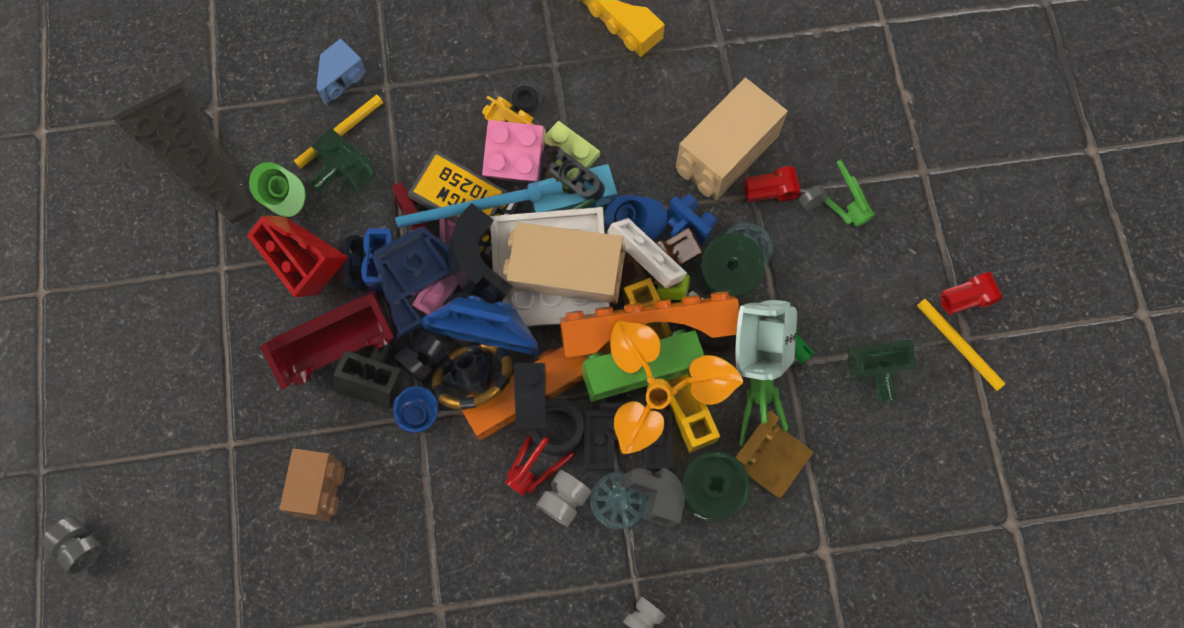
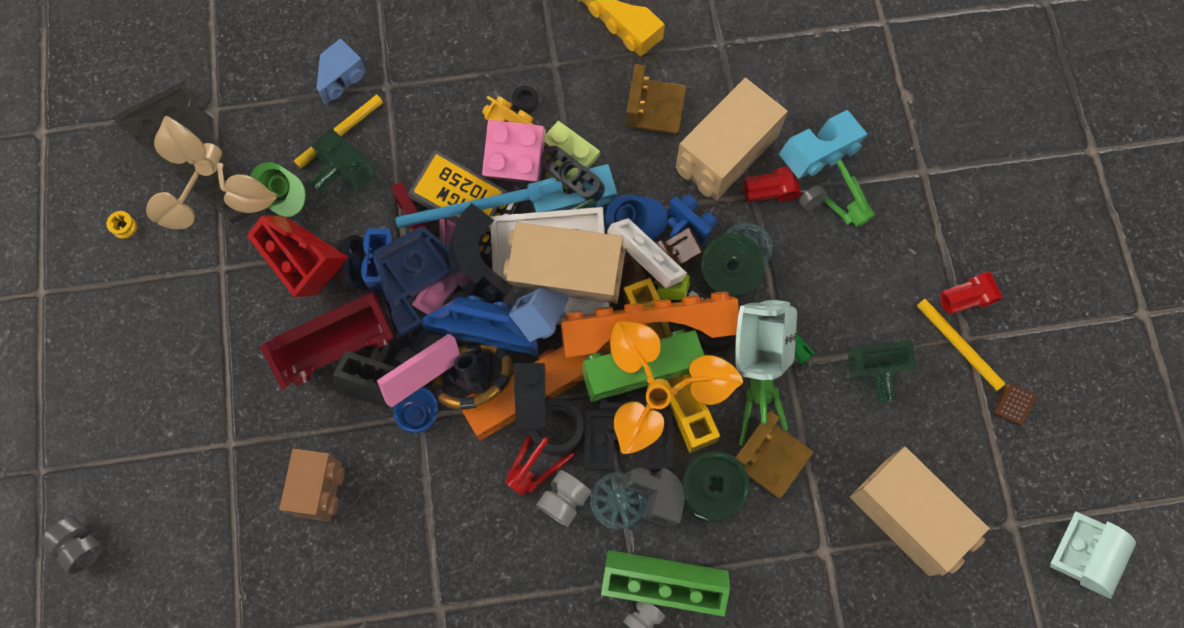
none -> yellow bush [106,211,137,239]
none -> tan plant [146,116,277,229]
none -> bright pink tile [377,334,460,407]
none -> medium blue slope [509,288,569,342]
none -> bright green brick [601,550,730,616]
none -> pearl gold bracket [626,64,686,135]
none -> medium azure arch [779,110,867,179]
none -> tan brick [850,447,990,576]
none -> reddish brown slope [993,384,1037,426]
none -> light aqua brick [1050,511,1136,599]

